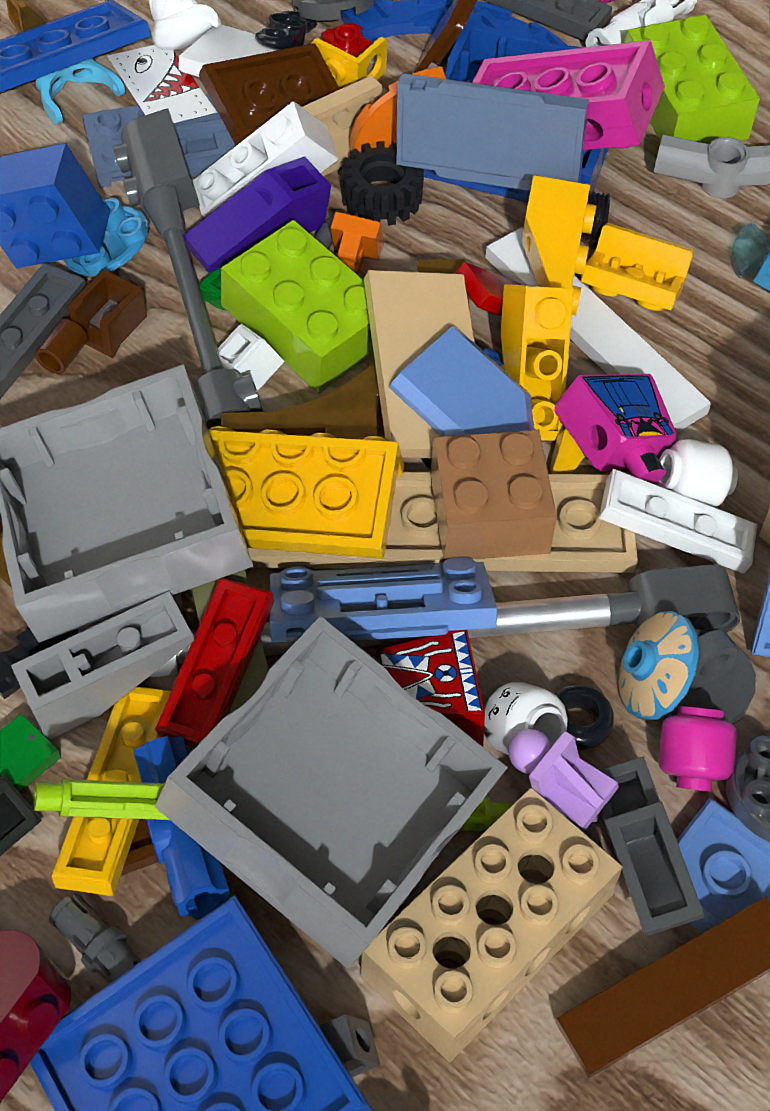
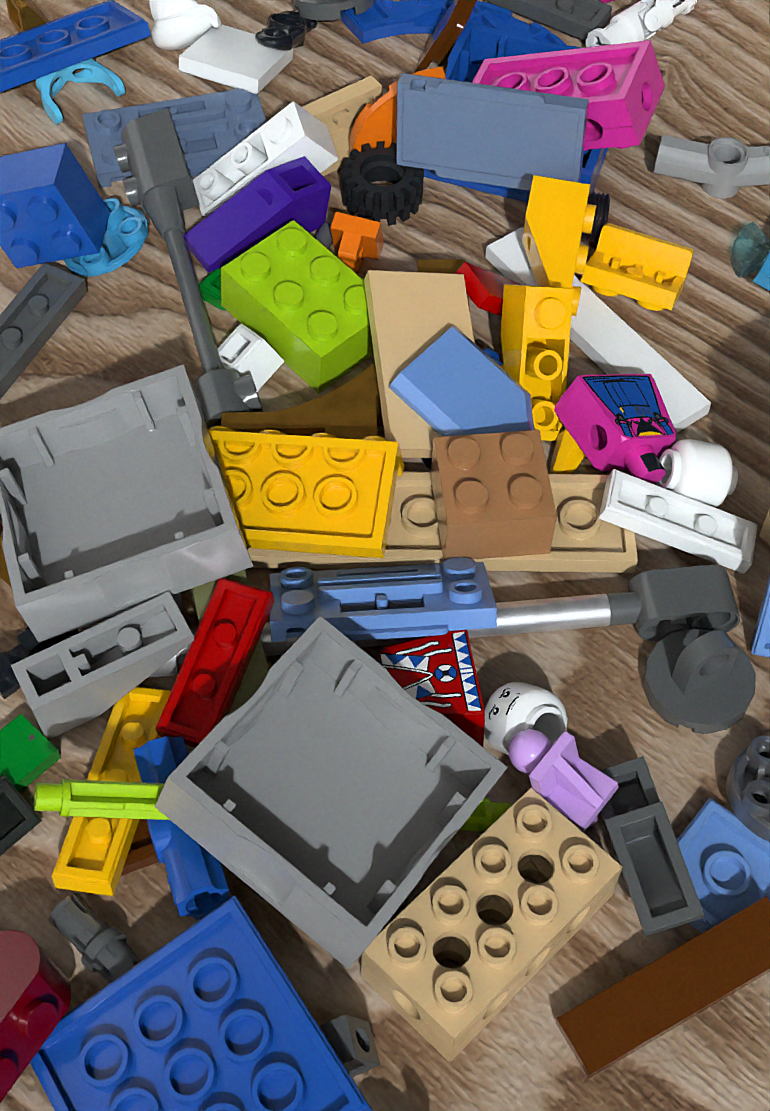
reddish brown hinge [35,319,88,374] -> none
reddish brown window [68,269,147,358] -> none
white sticker [107,45,217,123] -> none
reddish brown tile [198,43,340,146] -> none
yellow bracket [311,36,388,89] -> none
red plate [322,23,371,57] -> none
black piece [554,684,614,750] -> none
dish [618,611,699,720] -> none
lime brick [625,14,760,144] -> none
dark pink head [658,706,737,792] -> none

